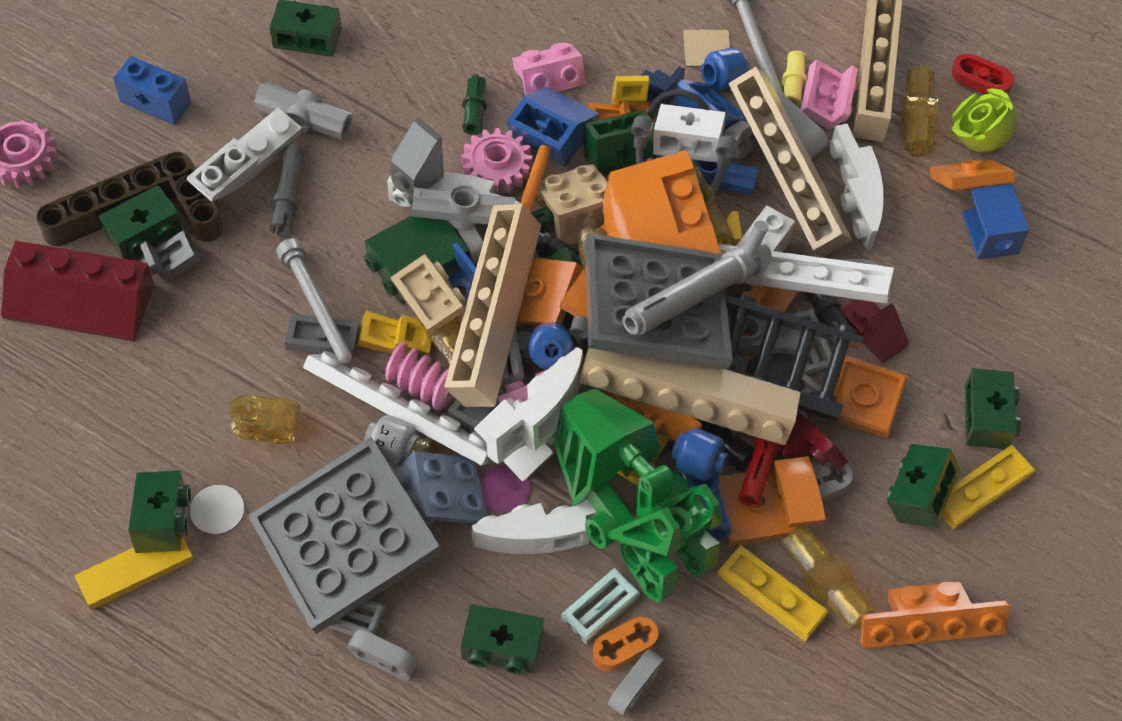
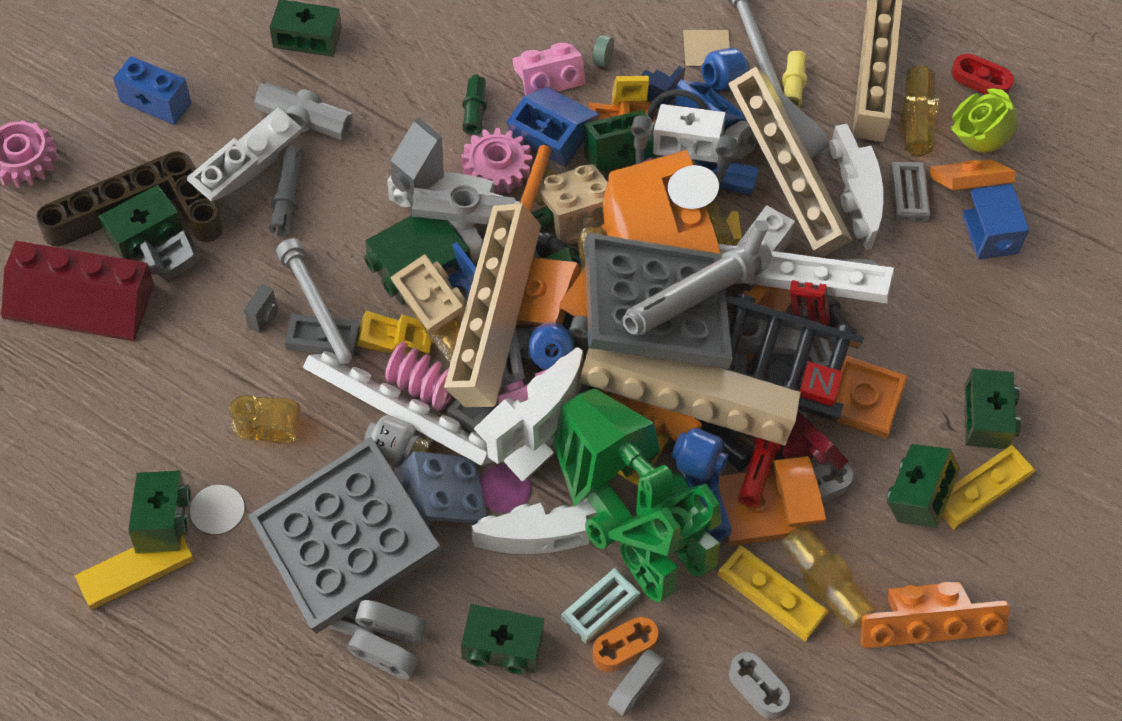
bright pink bracket [800,59,858,130] -> none
dark red slope [840,299,909,363] -> none
none -> dark grey plate [244,284,278,333]
none -> light grey beam [355,600,426,643]
none -> sand green tile [593,35,614,68]
none -> white sticker [668,165,719,209]
none -> light grey beam [729,652,790,719]
none -> red tile [789,280,831,326]
none -> red tile [799,361,843,407]
none -> light grey tile [890,162,930,222]

